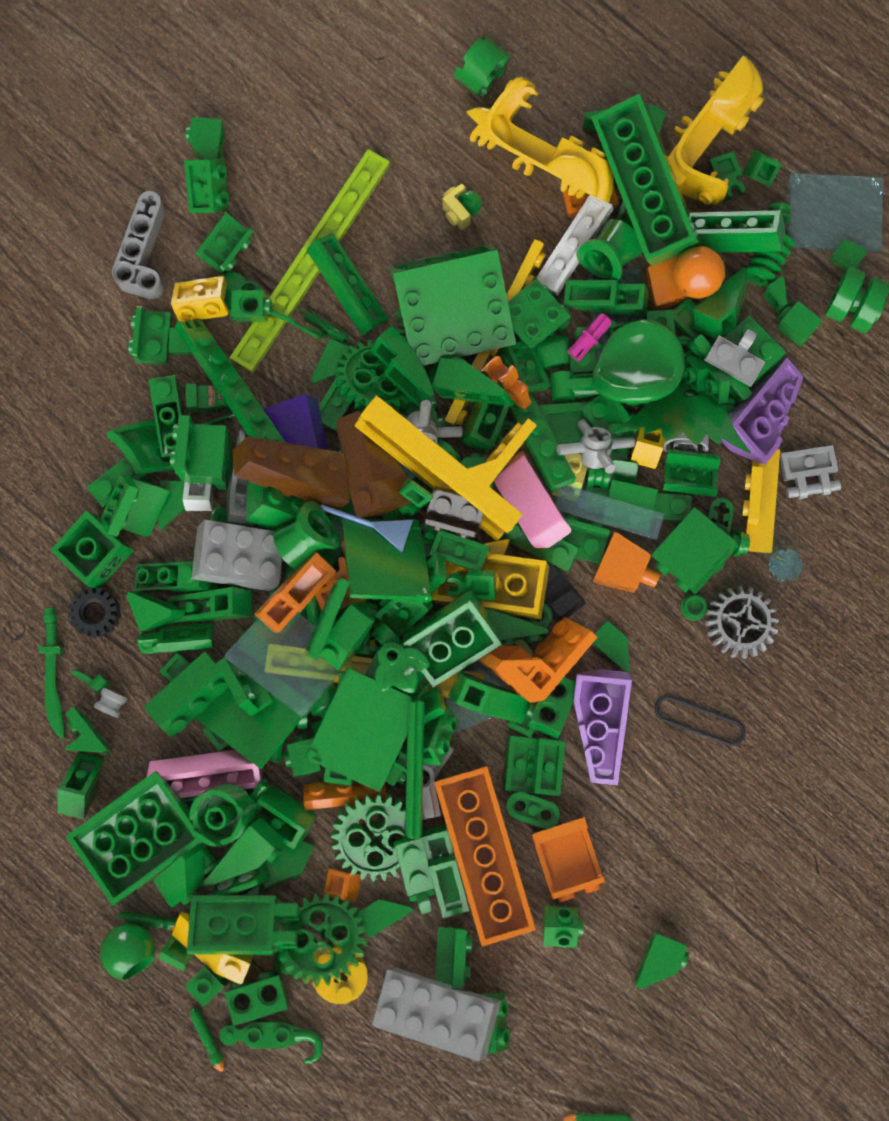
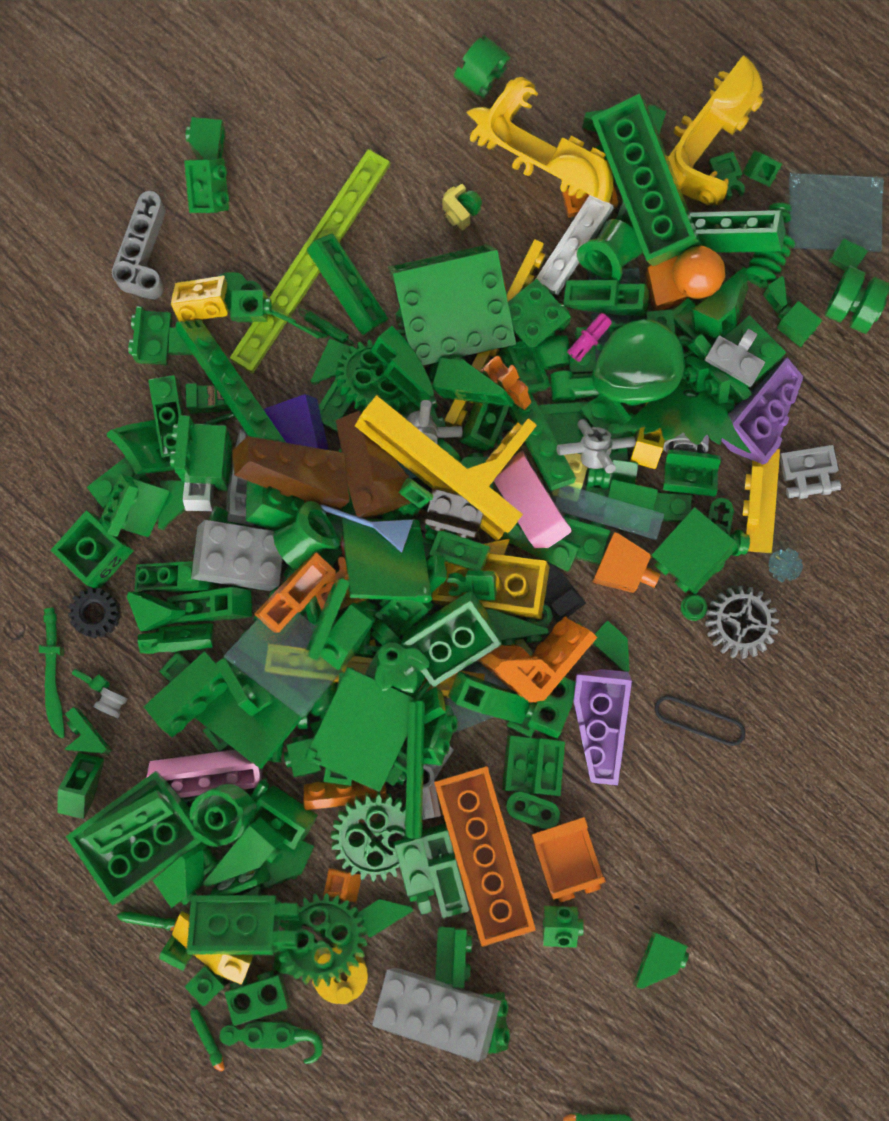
green helmet [99,924,156,980] -> none
green bracket [194,213,253,274] -> none
none -> green plate [84,790,173,854]

